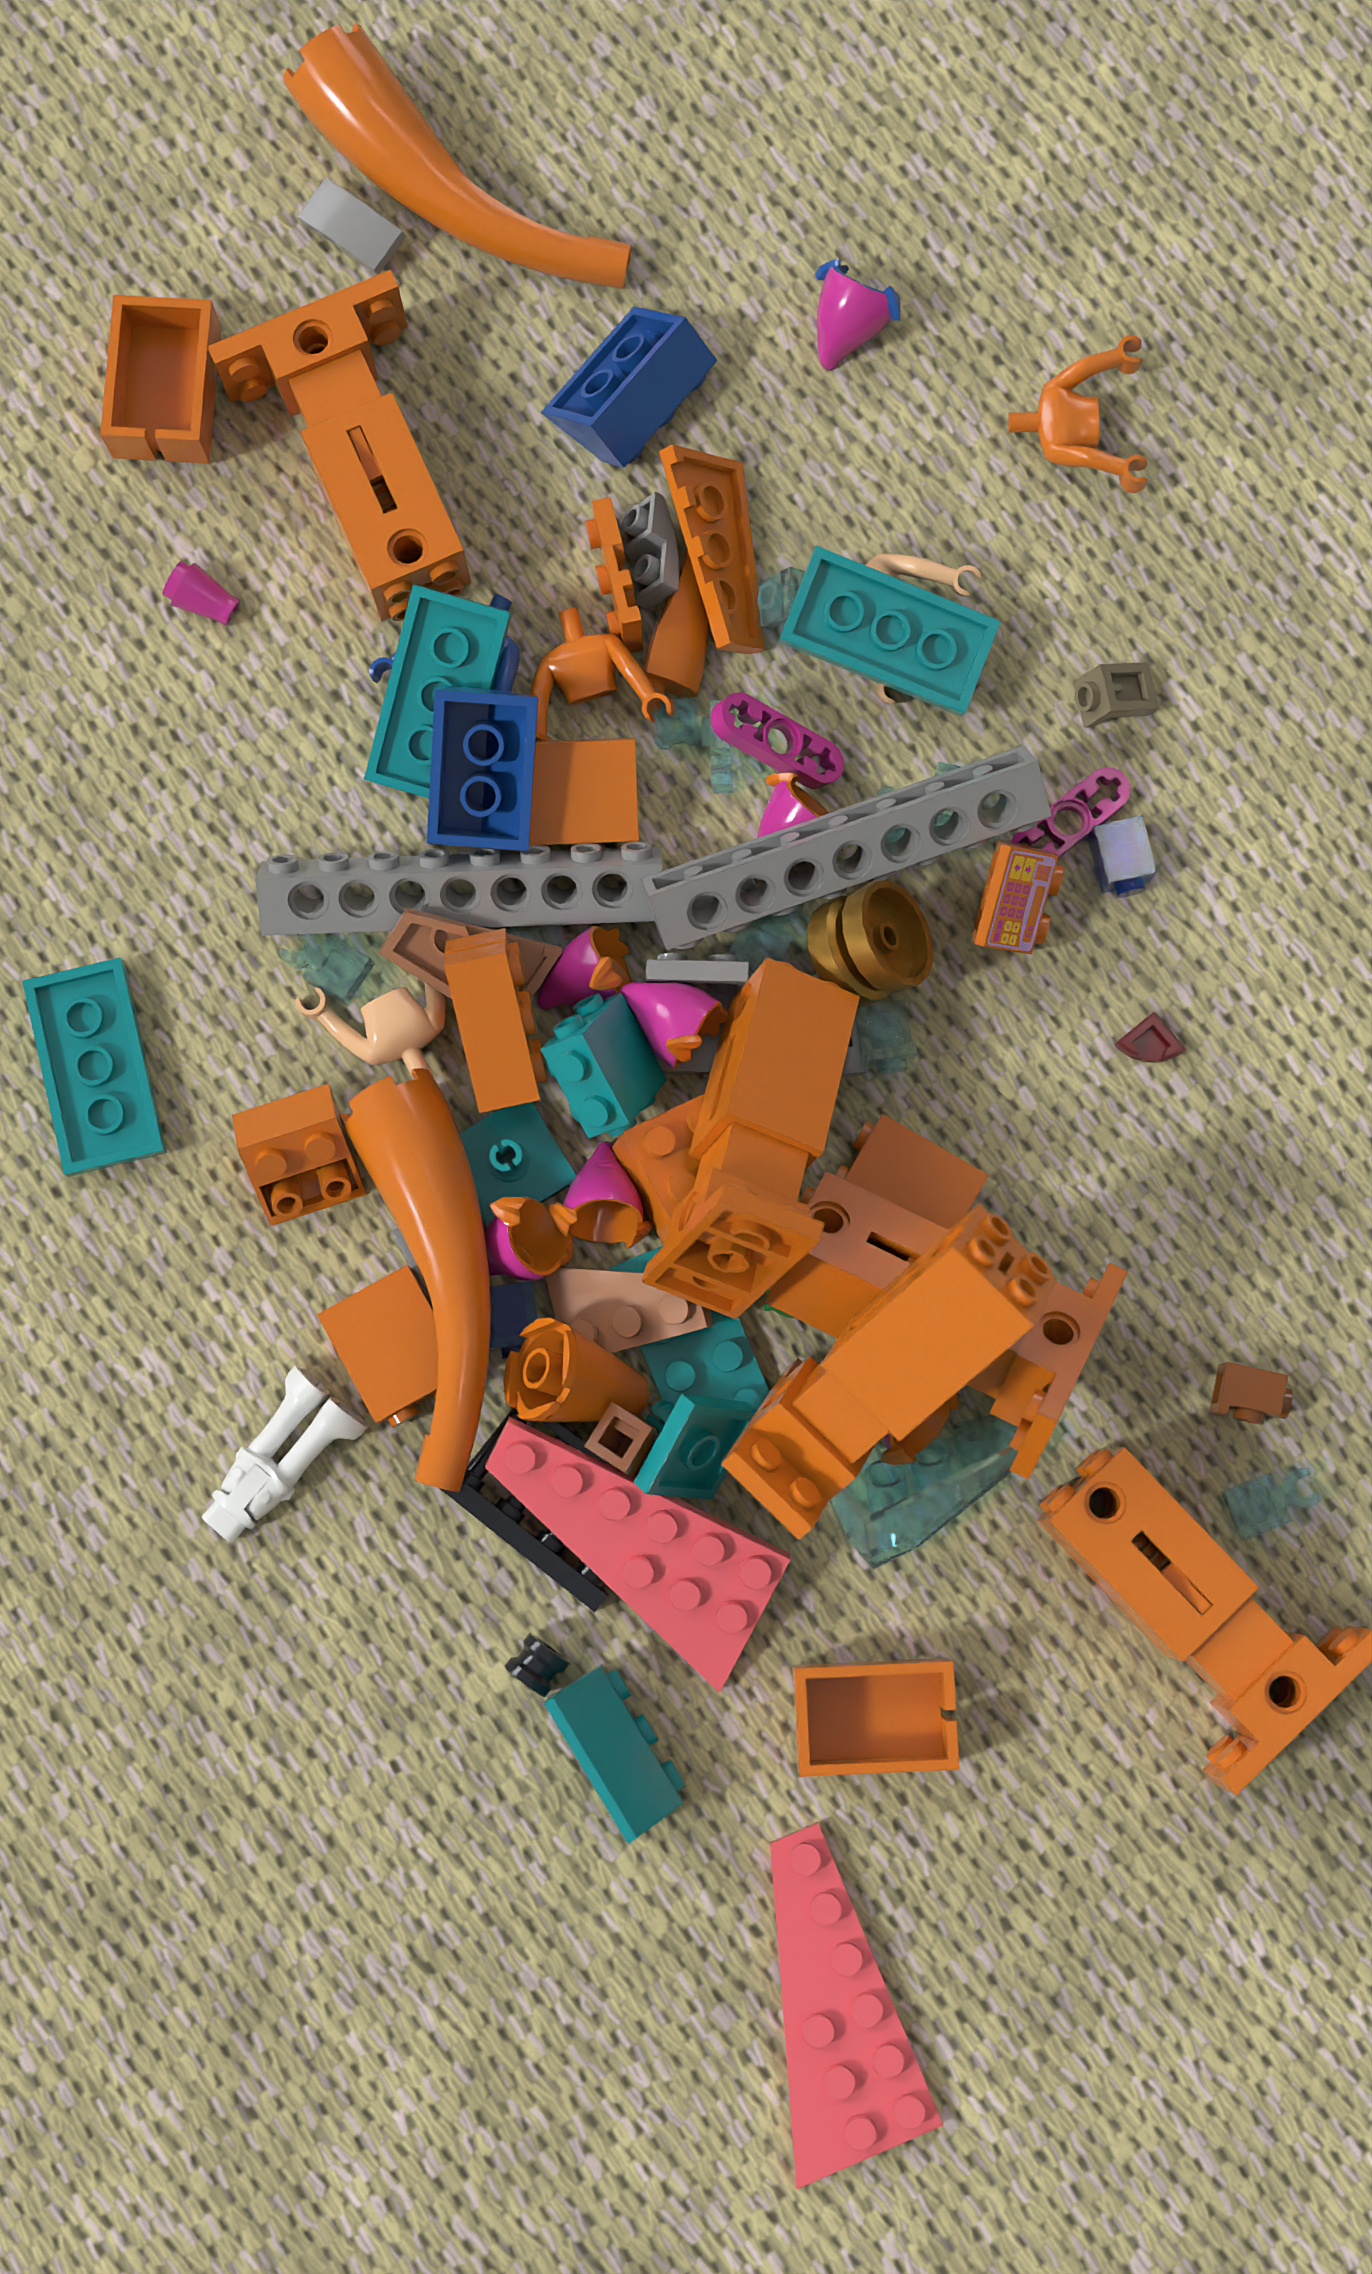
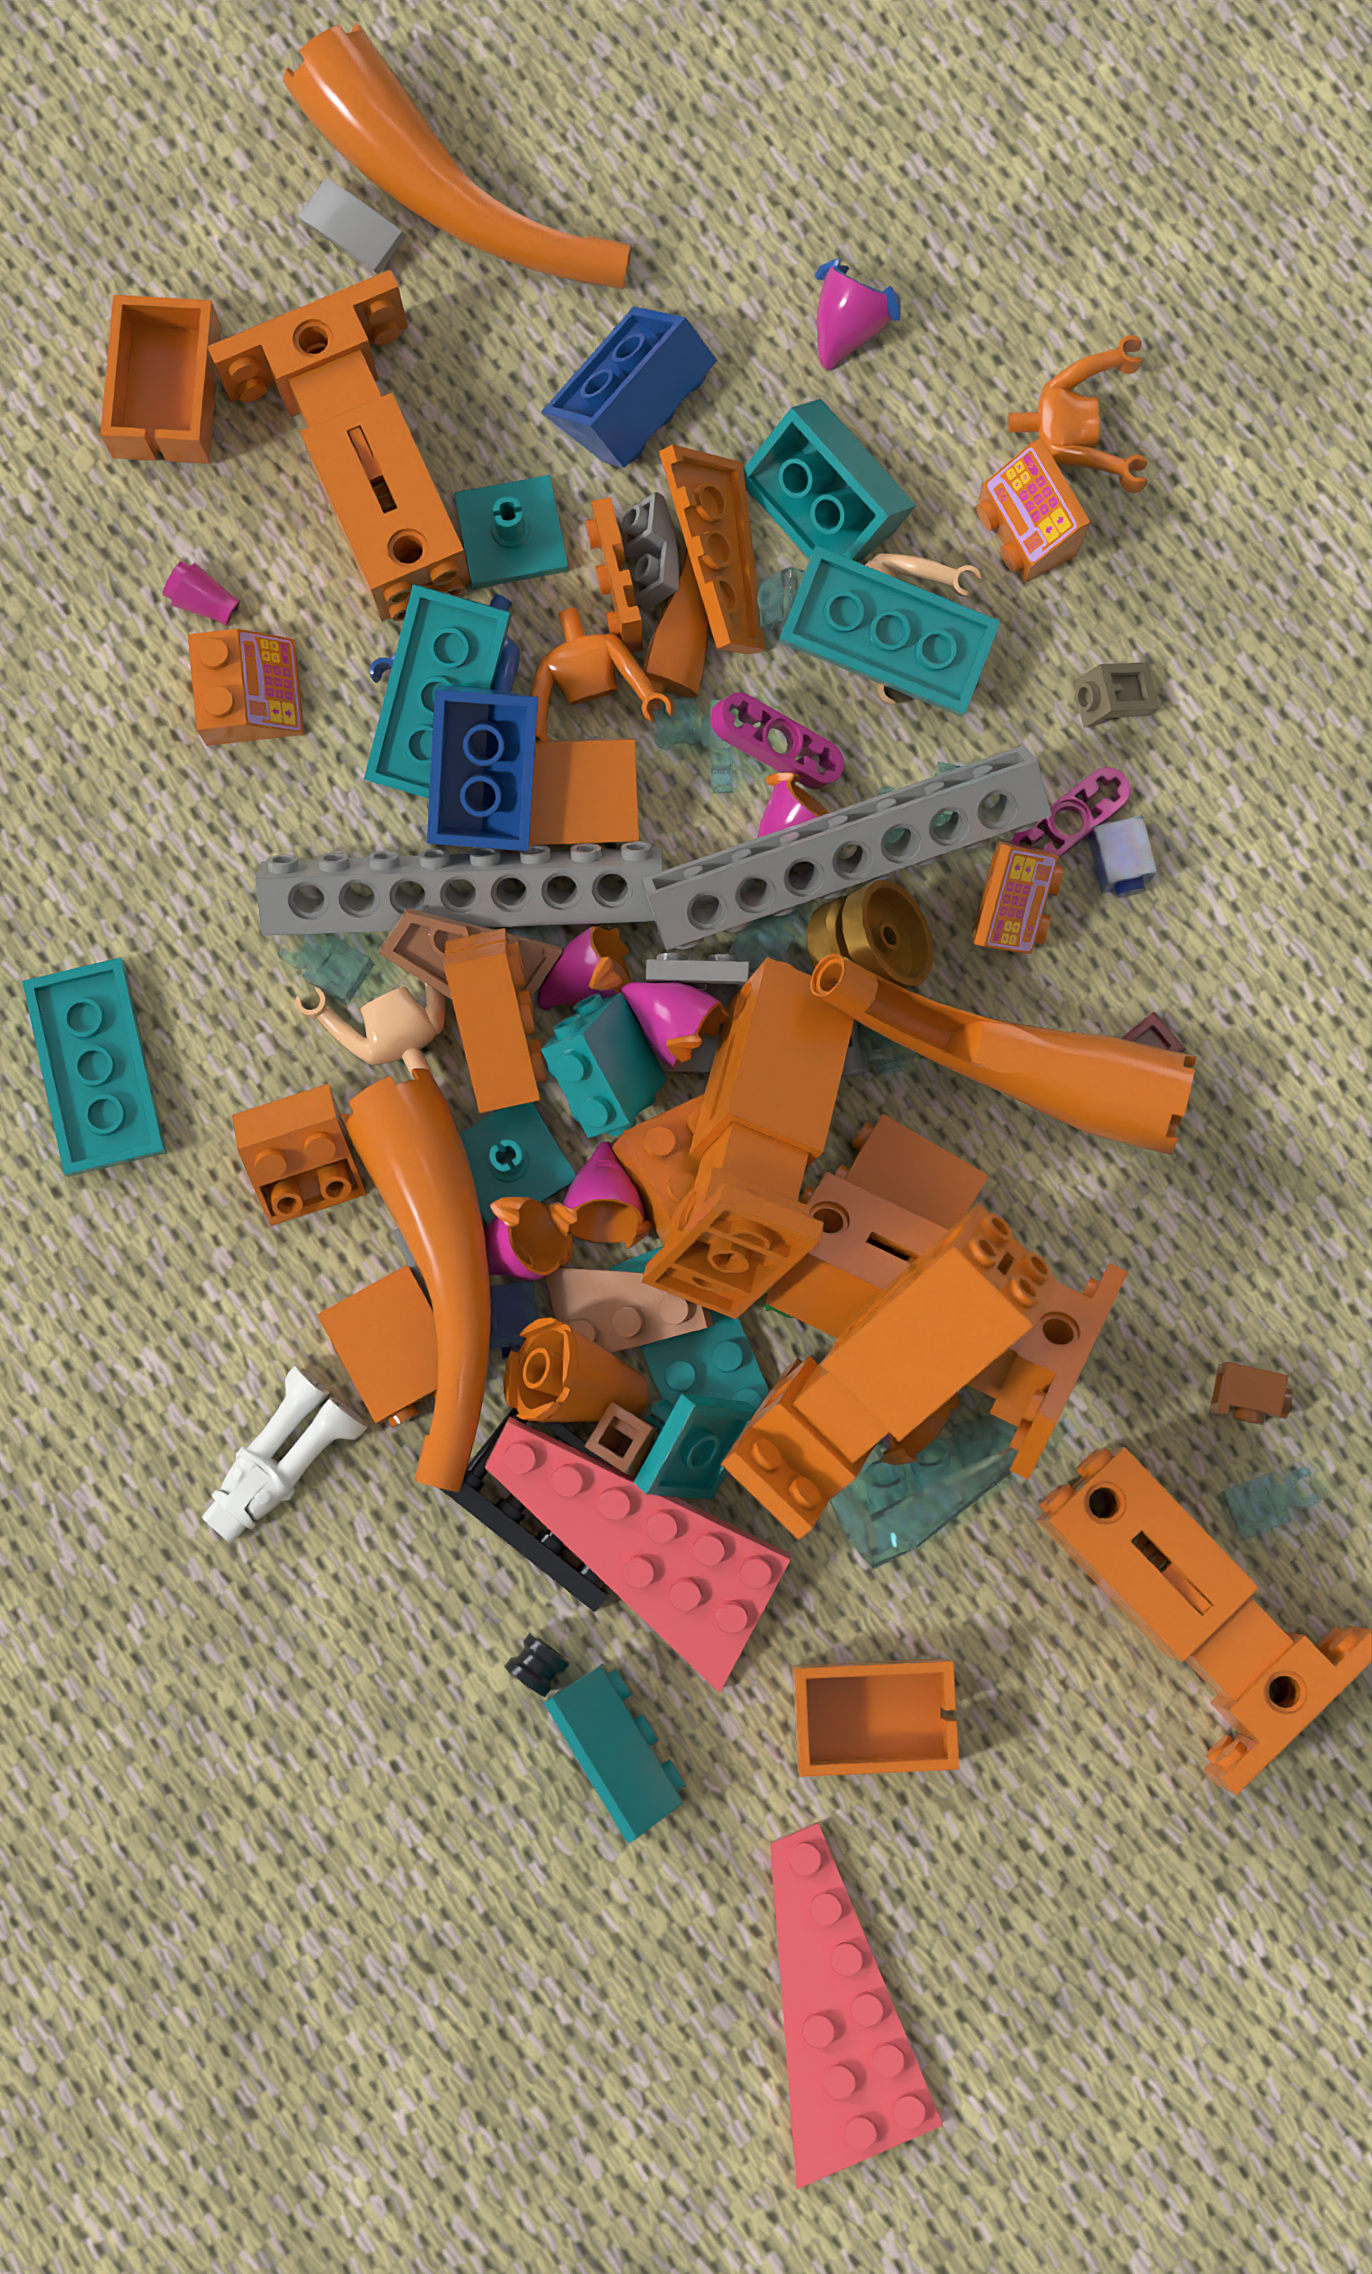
none -> orange slope [188,629,304,746]
none -> teal tile [454,475,569,589]
none -> teal slope [744,399,917,563]
none -> orange brick [810,953,1197,1155]
none -> orange slope [976,438,1090,582]

